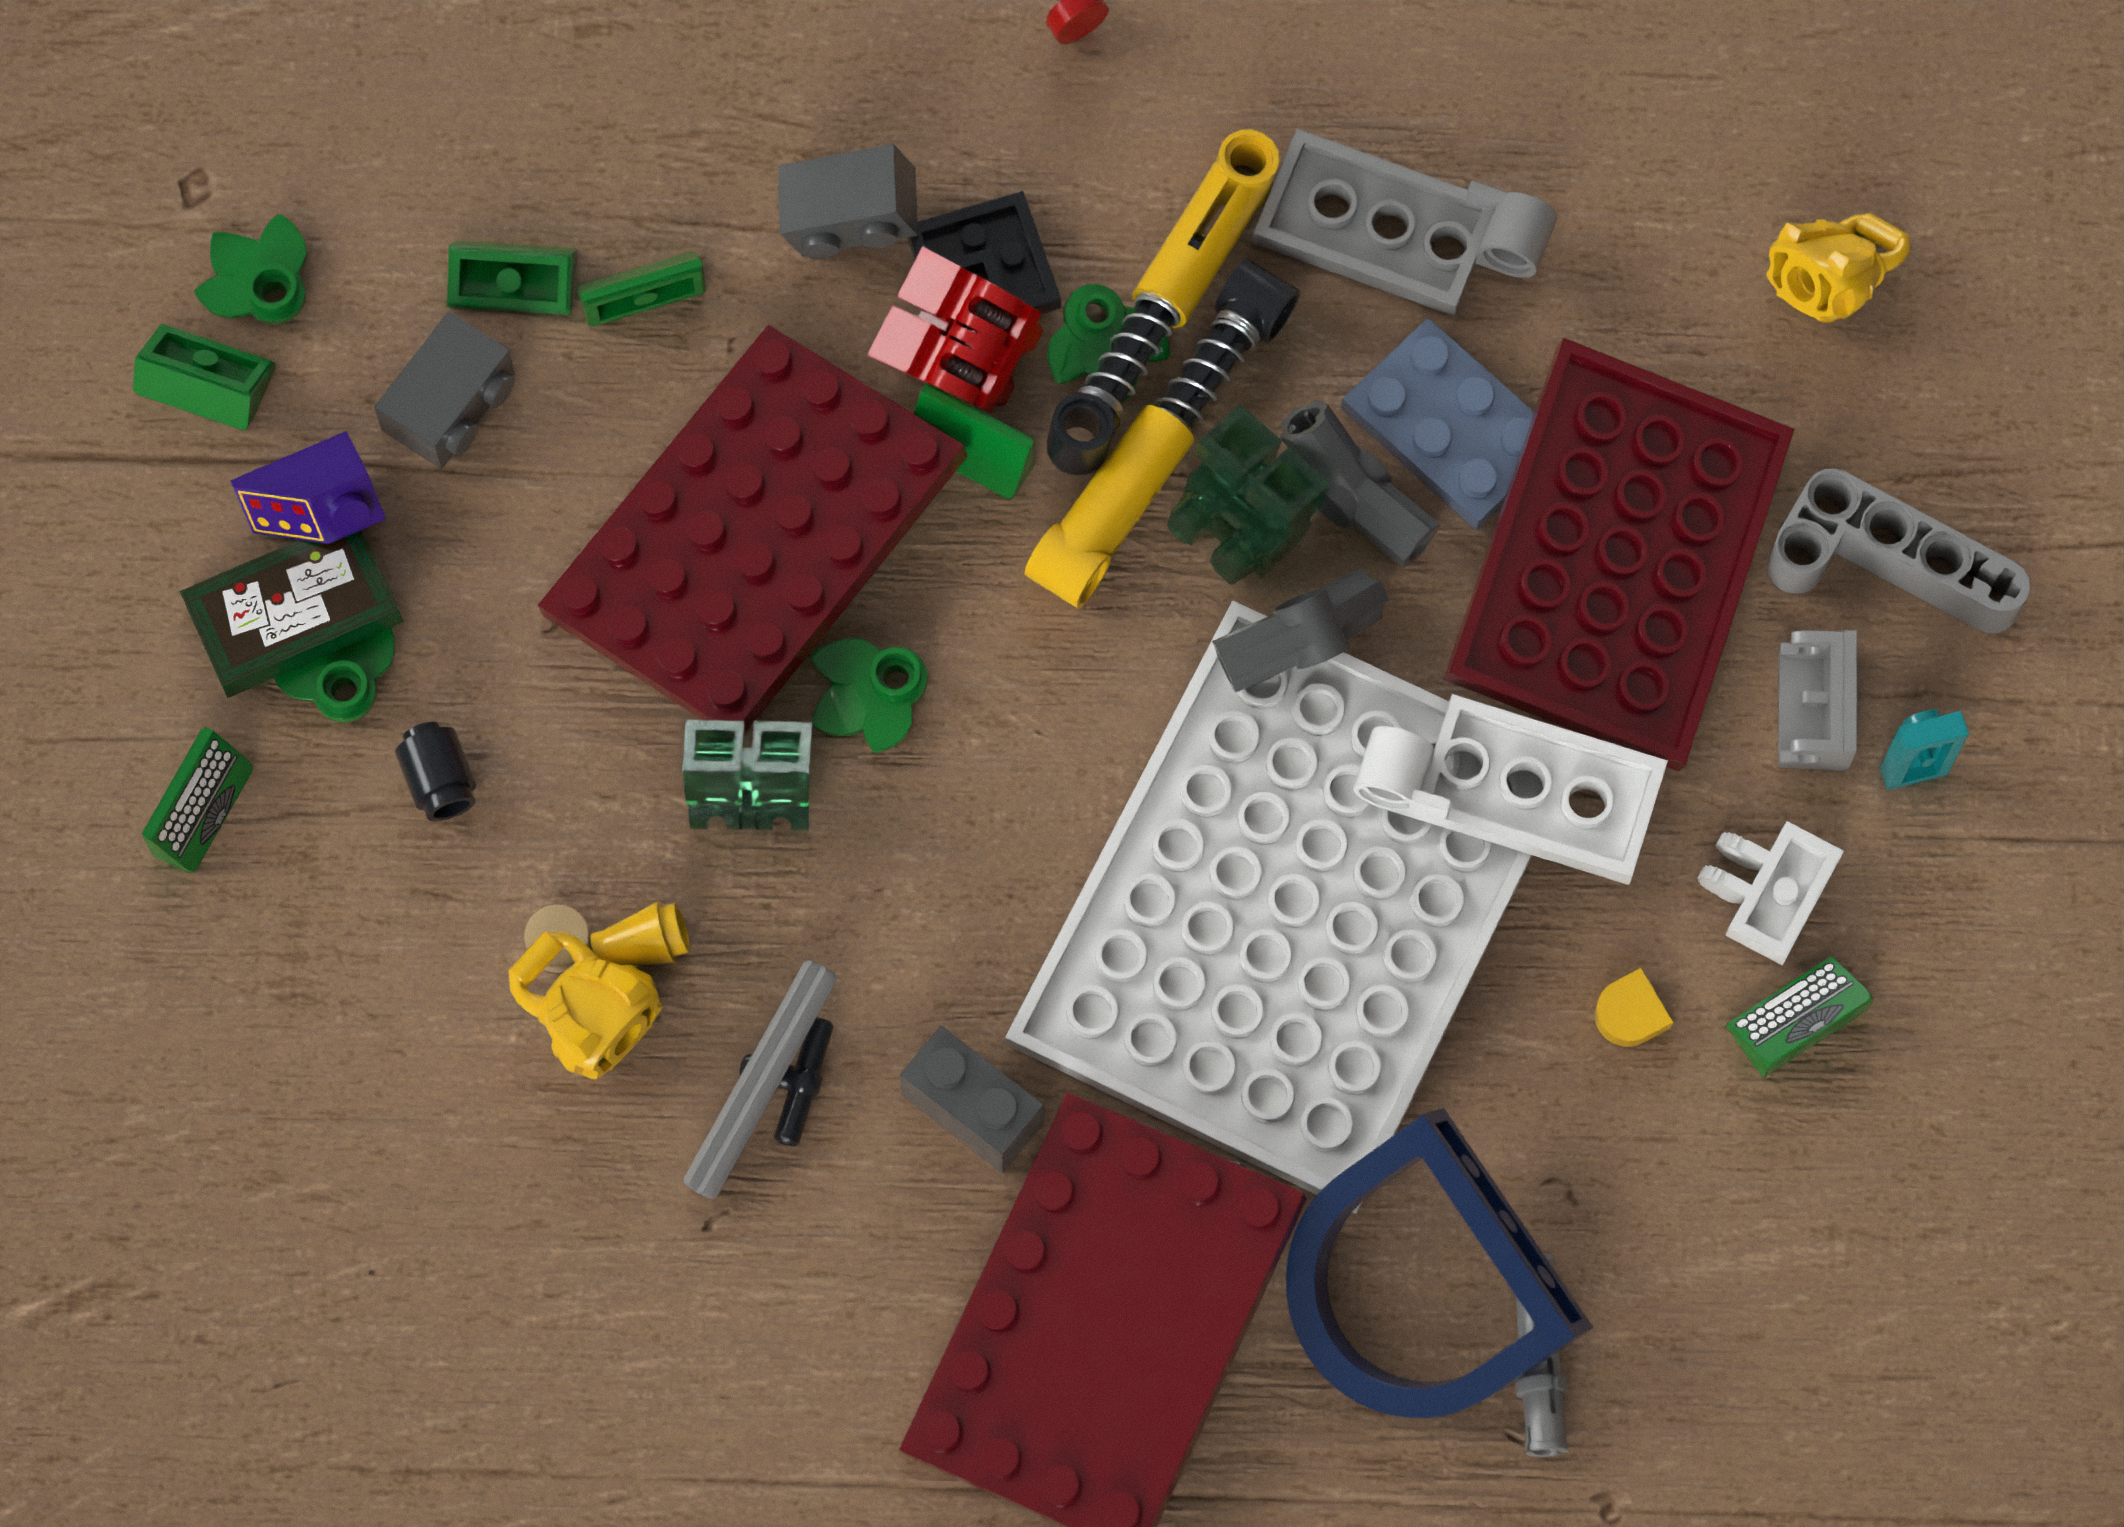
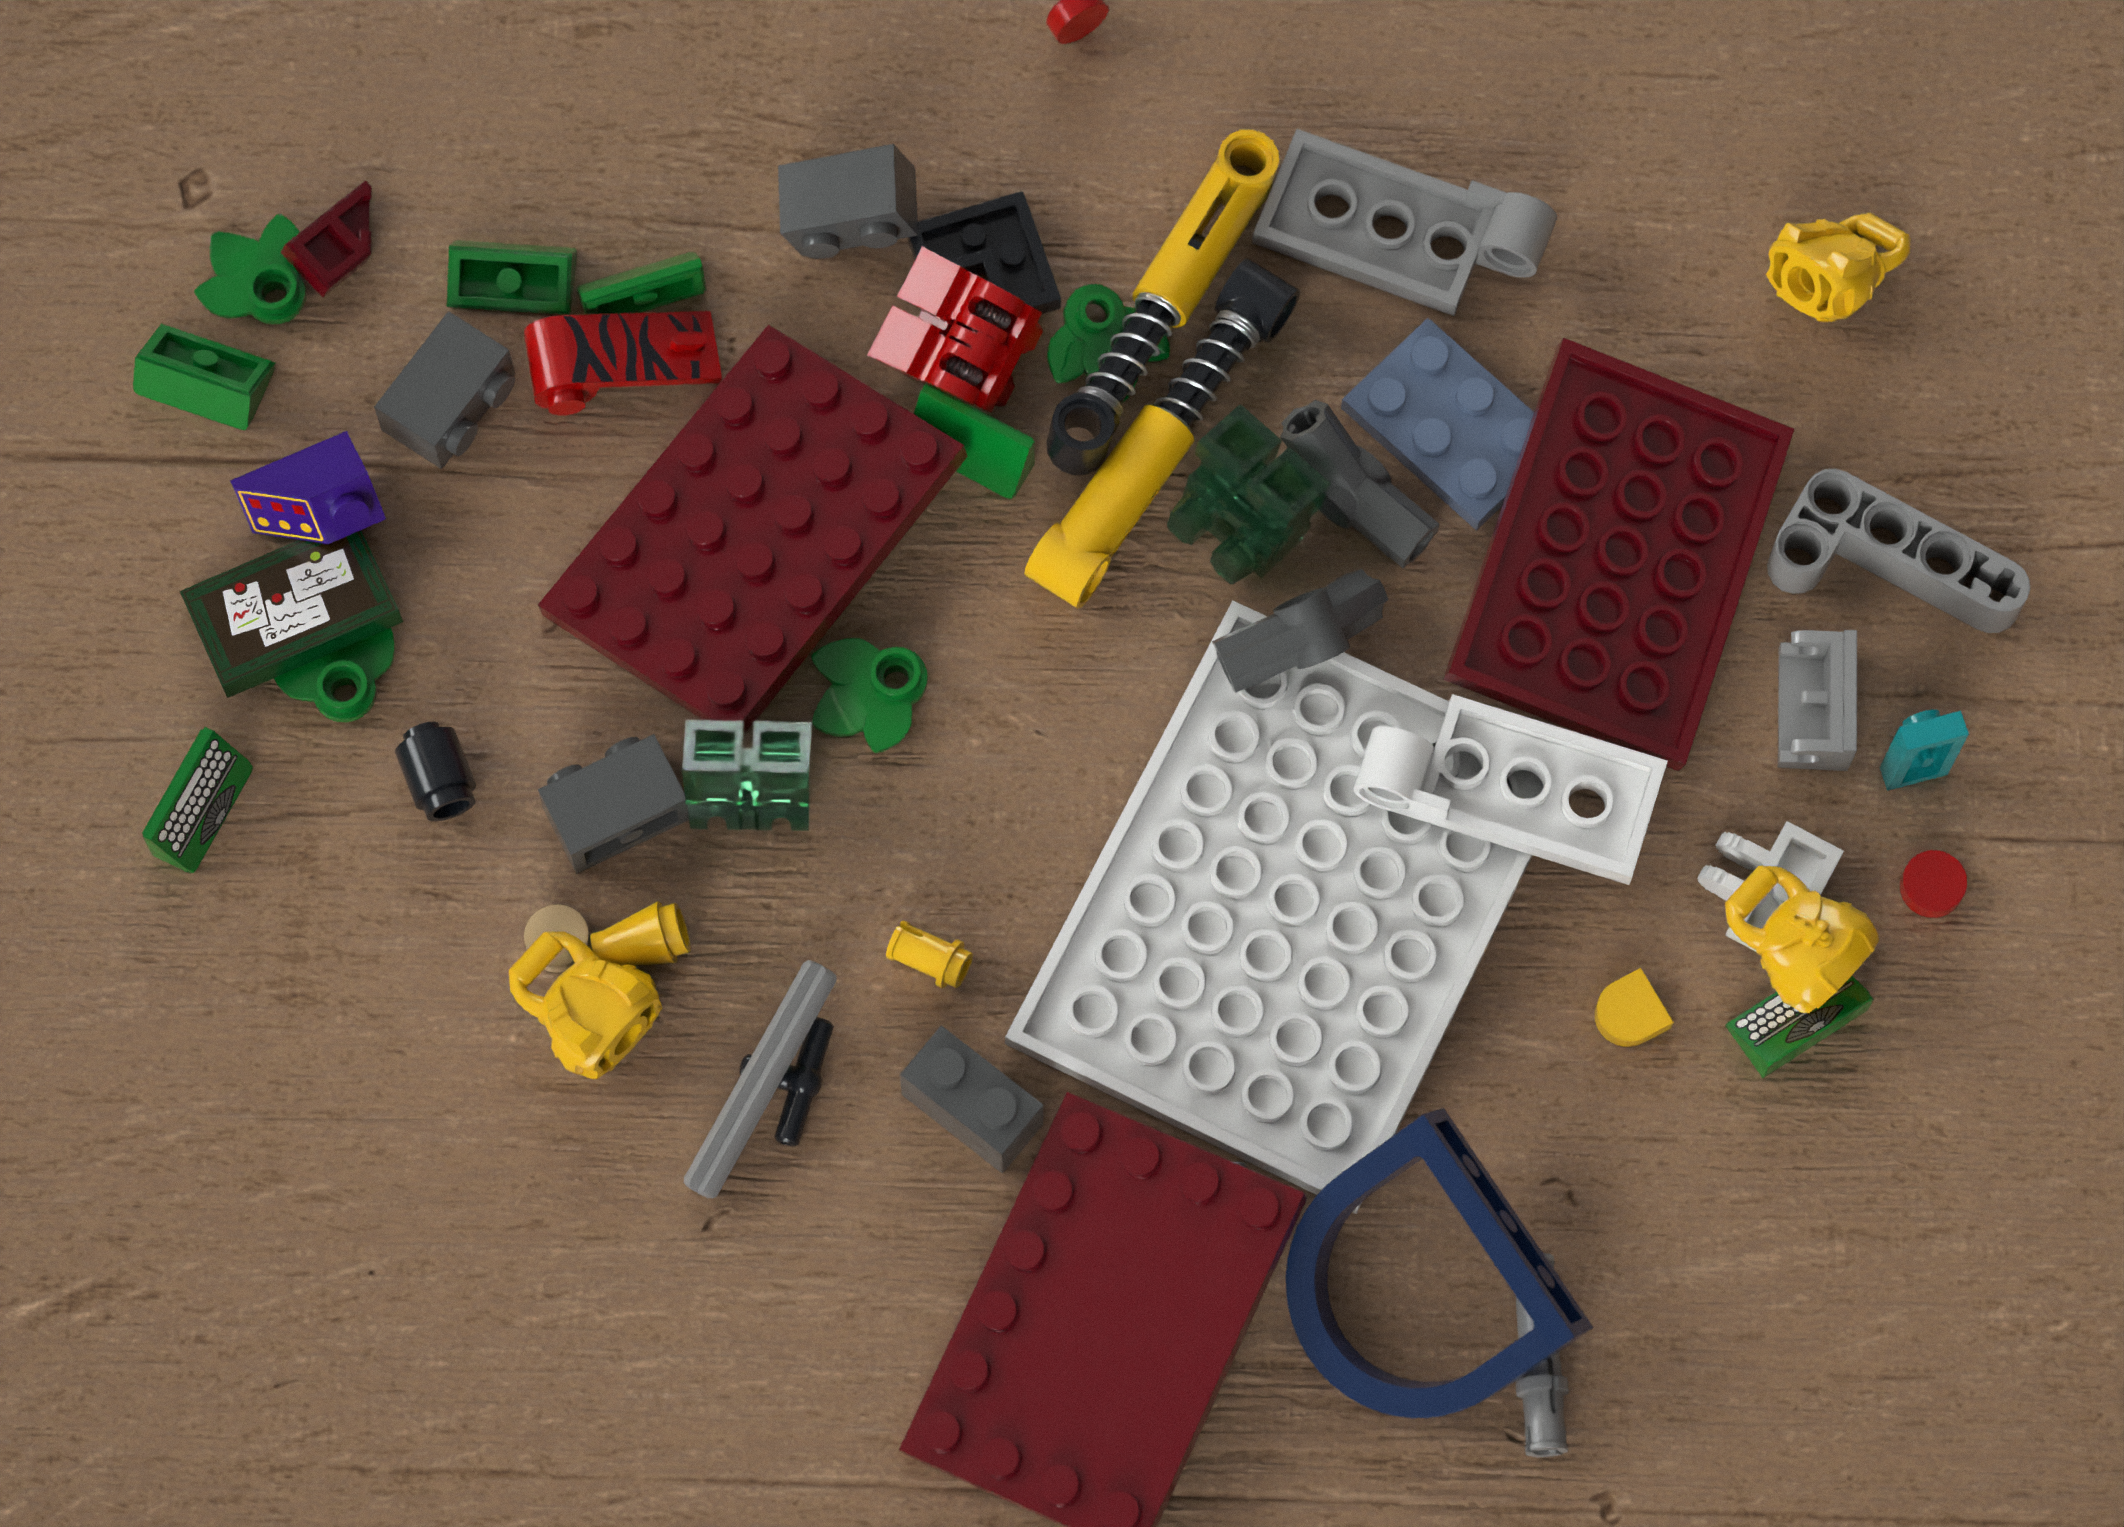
none -> dark red tile [280,180,372,298]
none -> red door [524,311,722,416]
none -> dark grey brick [538,734,692,874]
none -> yellow pin [886,920,973,988]
none -> yellow piece [1725,866,1879,1013]
none -> red tile [1900,850,1967,918]

